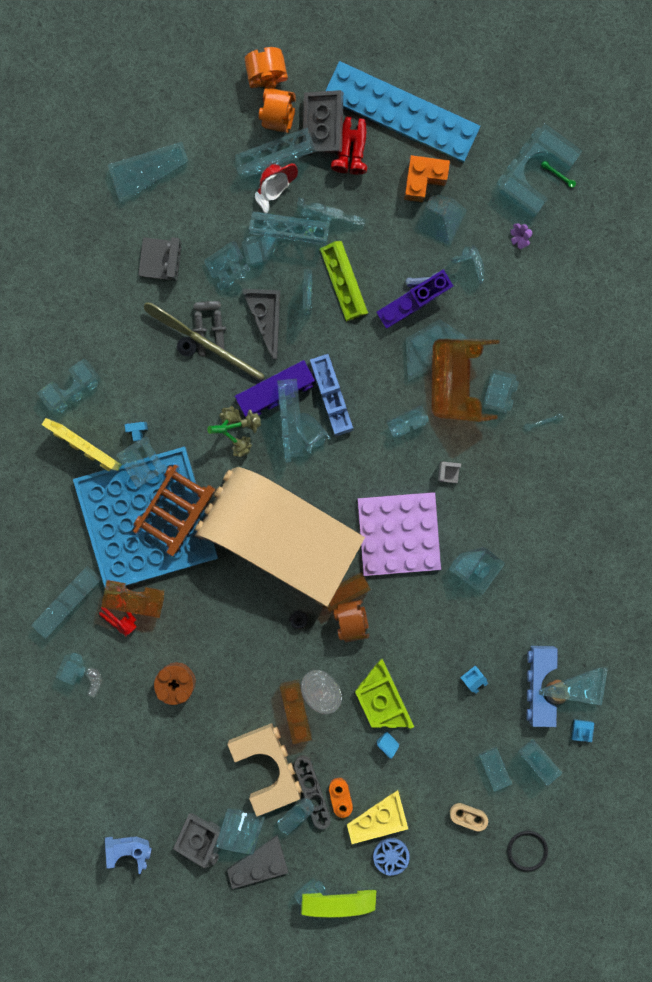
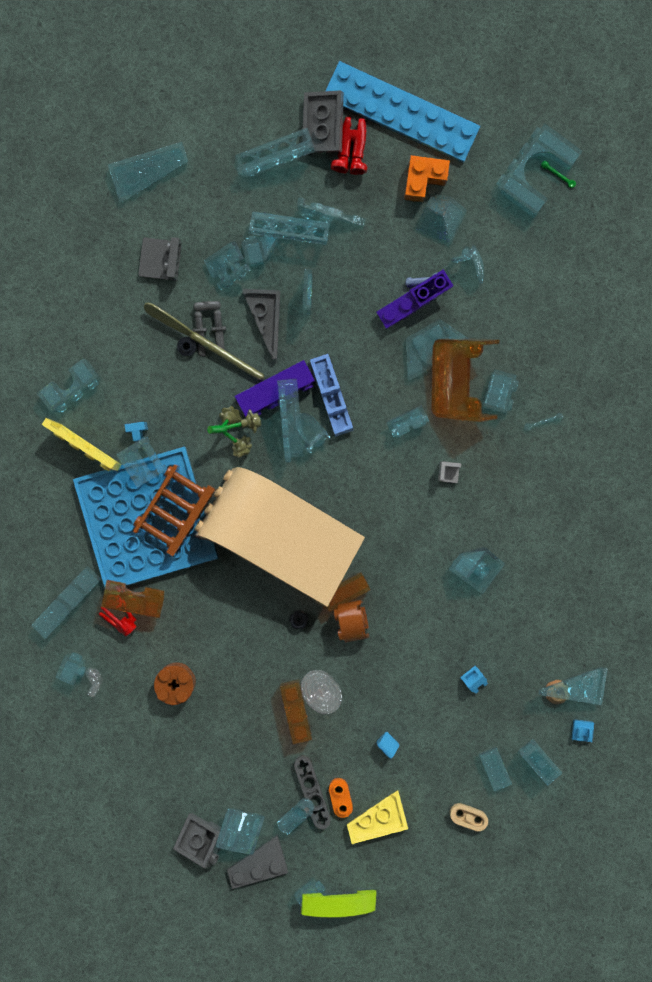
medium blue tile [105,836,151,874] -> none
tan arch [228,723,303,816] -> none
orange brick [245,47,288,89] -> none
white hair [255,163,298,214] -> none
orange brick [259,88,296,133] -> none
lime slope [320,241,368,321] -> none
lime wing [355,659,414,728] -> none
lavender plate [358,492,441,576] -> none
medium blue wheel [373,838,409,876] -> none
black tyre [507,831,548,871] -> none
medium lavender plant [511,224,532,249] -> none
medium blue arch [526,646,557,727] -> none

